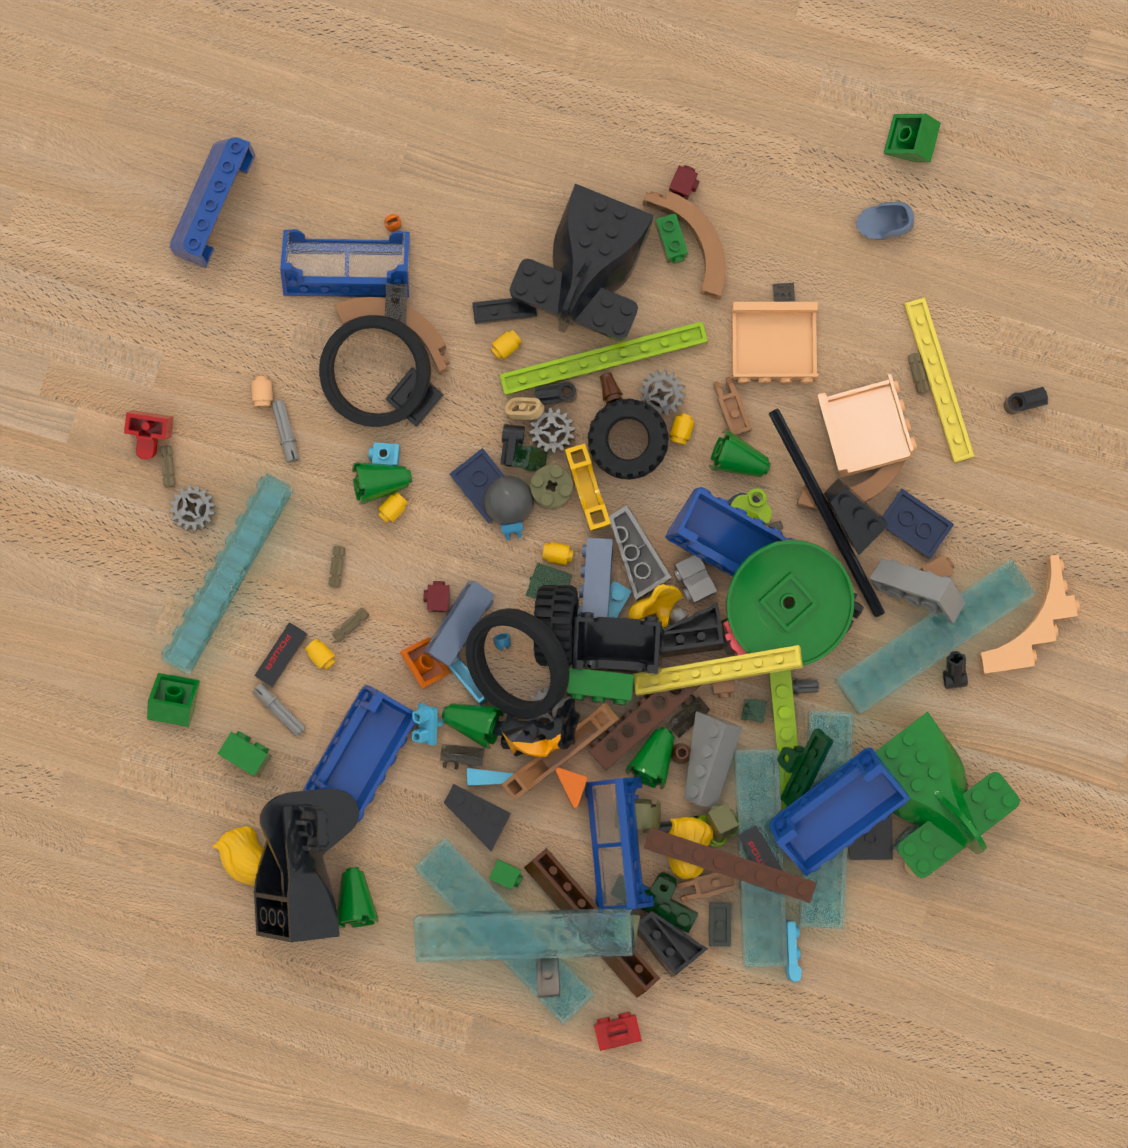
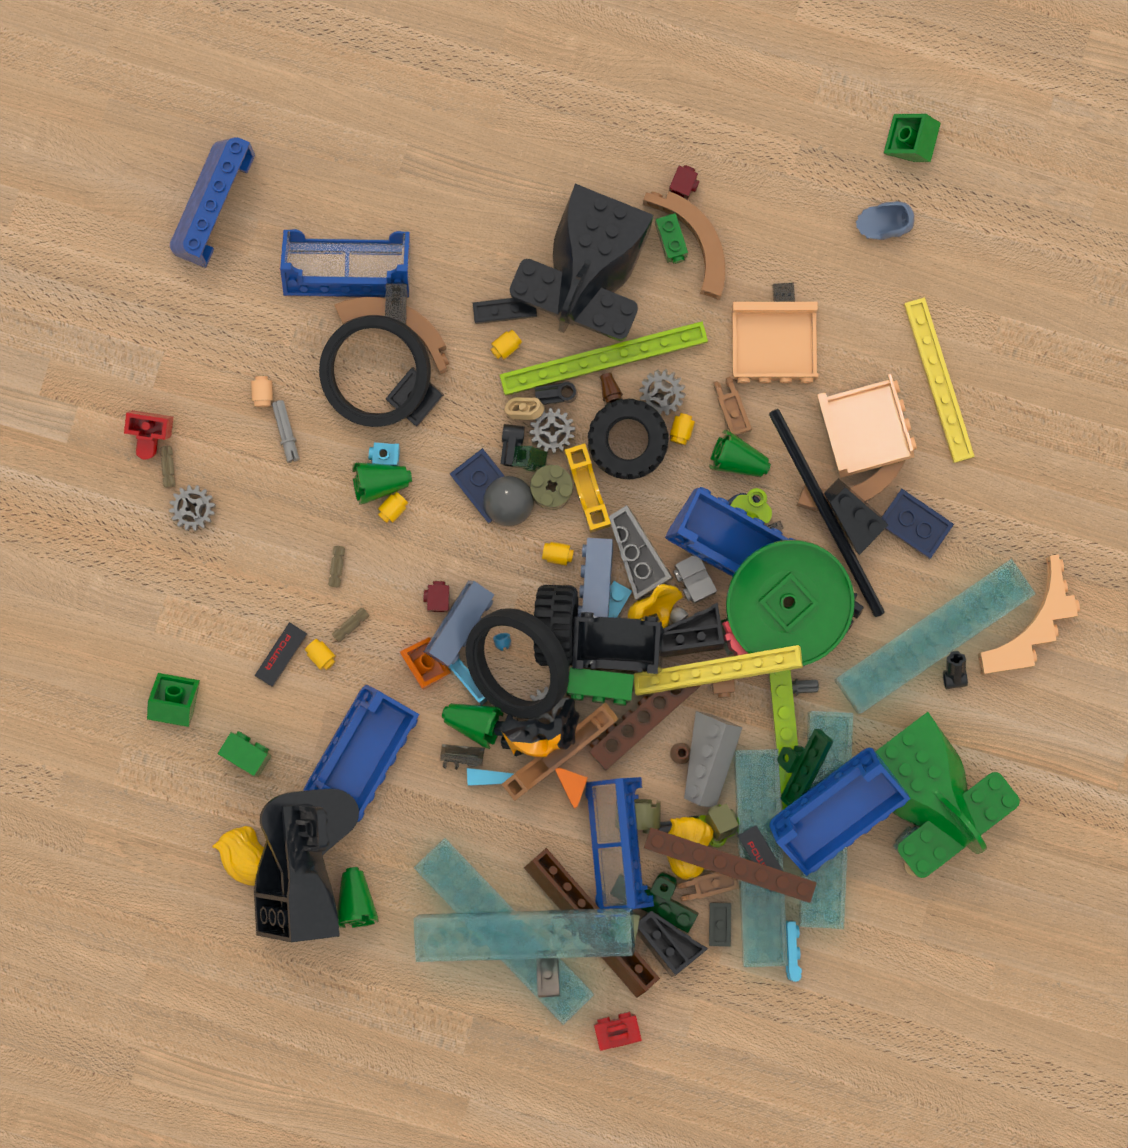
clear light blue brick [161,473,294,675] -> none
light grey axle [252,683,305,736] -> none
orange hinge [384,214,401,232] -> none
medium azure hips [412,703,444,745] -> none
black wedge [444,784,511,852] -> none
green brick [488,859,523,890] -> none
dark azure tile [501,521,523,540] -> none
clear green piece [526,562,572,599] -> none
green cone [625,727,675,789] -> none
clear smoke plate [667,694,710,738] -> none
clear green brick [741,699,767,724] -> none
black plate [849,817,893,860] -> none
light grey wedge [869,558,966,624] -> none
dark tan axle [908,353,929,394] -> none
medium nougat brick [919,555,955,577] -> none
black piece [1003,387,1048,414] -> none

